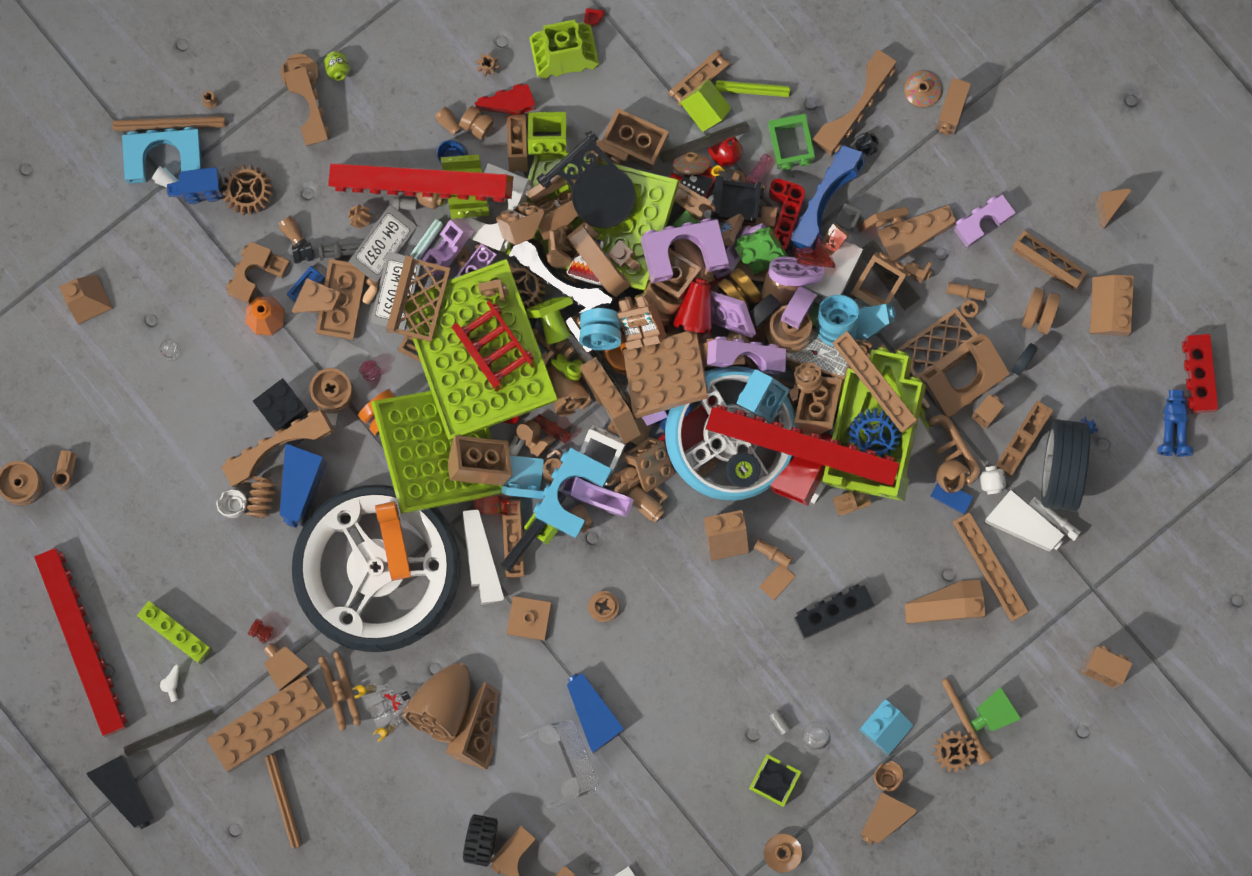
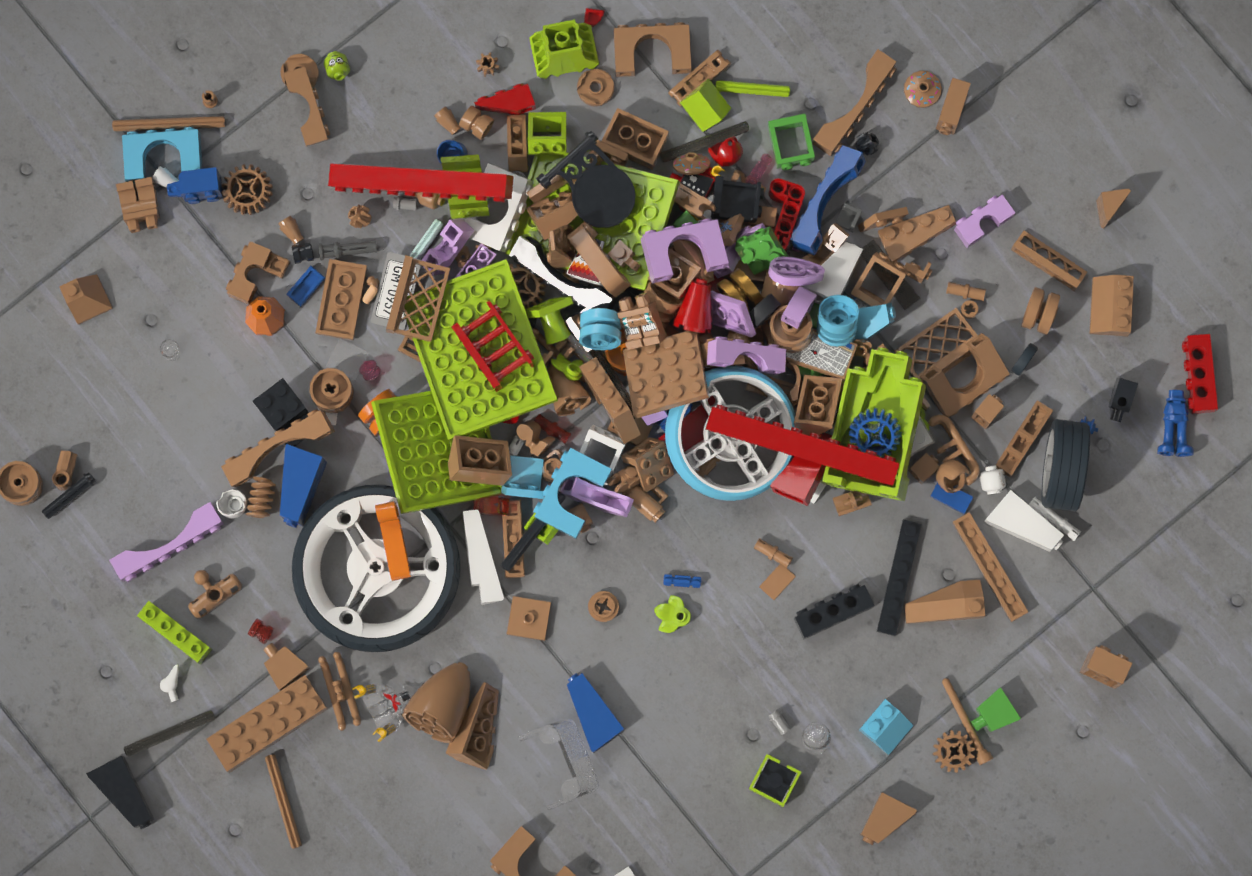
red brick [34,548,128,737] -> none
medium nougat wing [291,279,342,314] -> none
sticker [349,205,417,282] -> none
black tyre [463,814,498,867] -> none
medium nougat bracket [478,279,509,302] -> none
medium nougat slope [496,202,544,245] -> none
medium nougat slope [703,510,749,561] -> none
black bush [726,452,761,487] -> none
medium azure slope [737,369,790,423] -> none
medium nougat dish [763,833,802,873] -> none
medium nougat wheel [794,362,822,393] -> none
clear red slope [795,237,835,268] -> none
medium nougat plate [832,331,918,433] -> none
medium nougat hair [874,761,904,792] -> none
none -> black axle [42,472,96,519]
none -> lavender arch [109,502,224,582]
none -> medium nougat hips [116,177,160,233]
none -> medium nougat piece [188,570,242,619]
none -> medium nougat tile [577,69,614,107]
none -> medium nougat arch [614,22,691,77]
none -> lime plate [654,595,691,633]
none -> blue axle [663,574,701,588]
none -> black plate [876,519,922,636]
none -> medium nougat brick [908,453,939,485]
none -> black torso [1108,378,1138,423]

